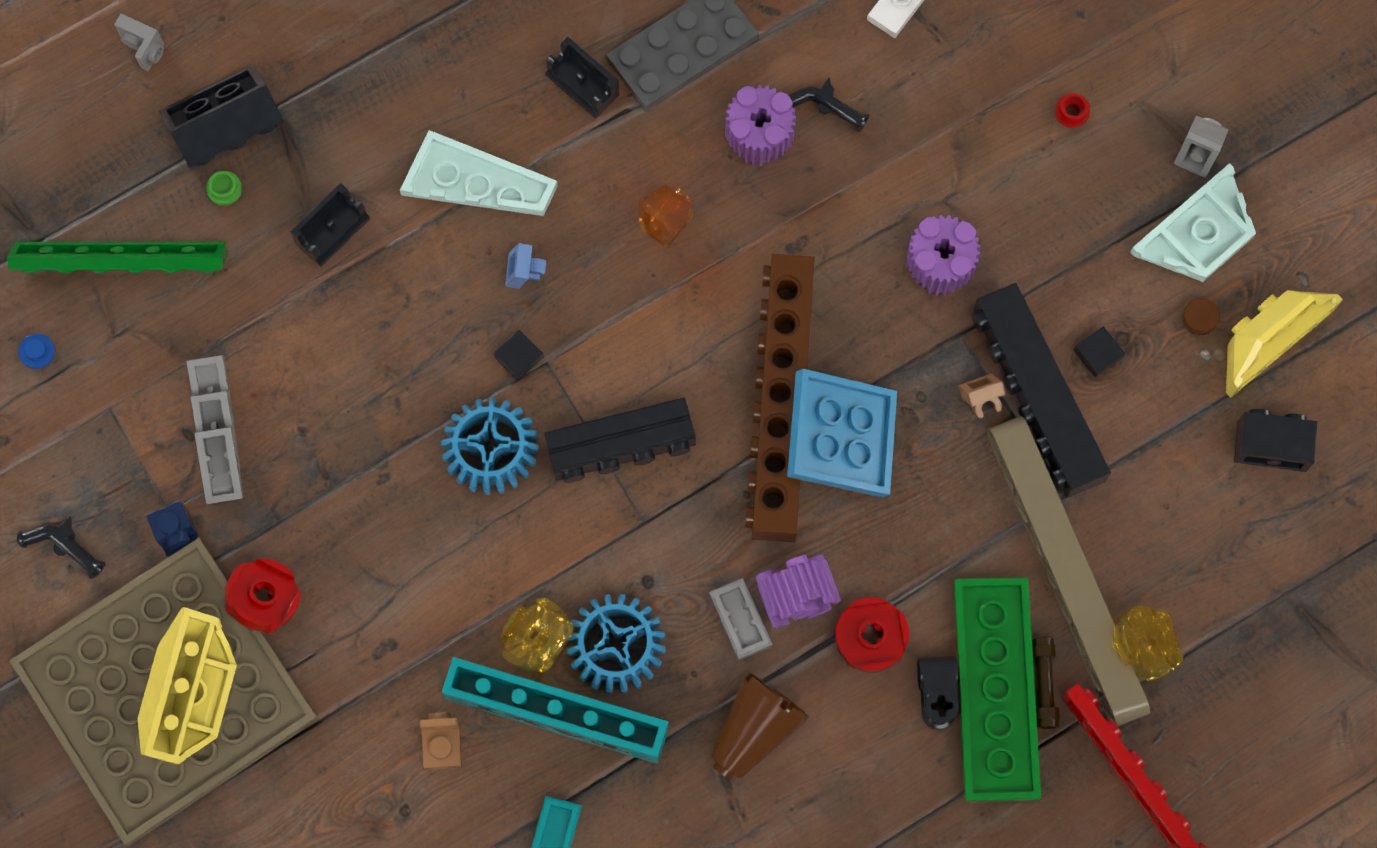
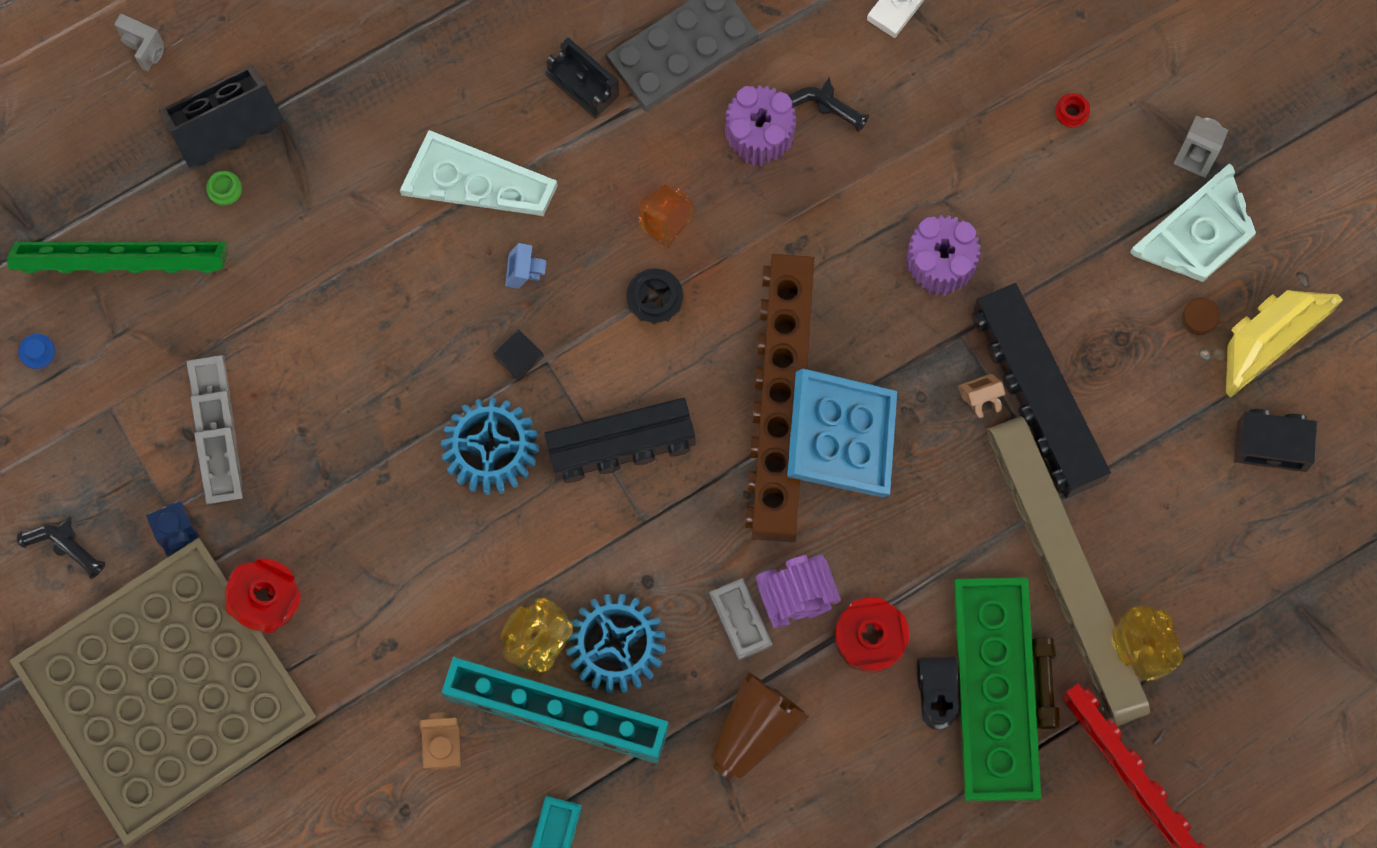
light yellow wedge [138,607,237,764] -> none
black hinge [290,183,370,267] -> none
black tile [1074,326,1125,377] -> none
none -> black gear [626,268,683,325]

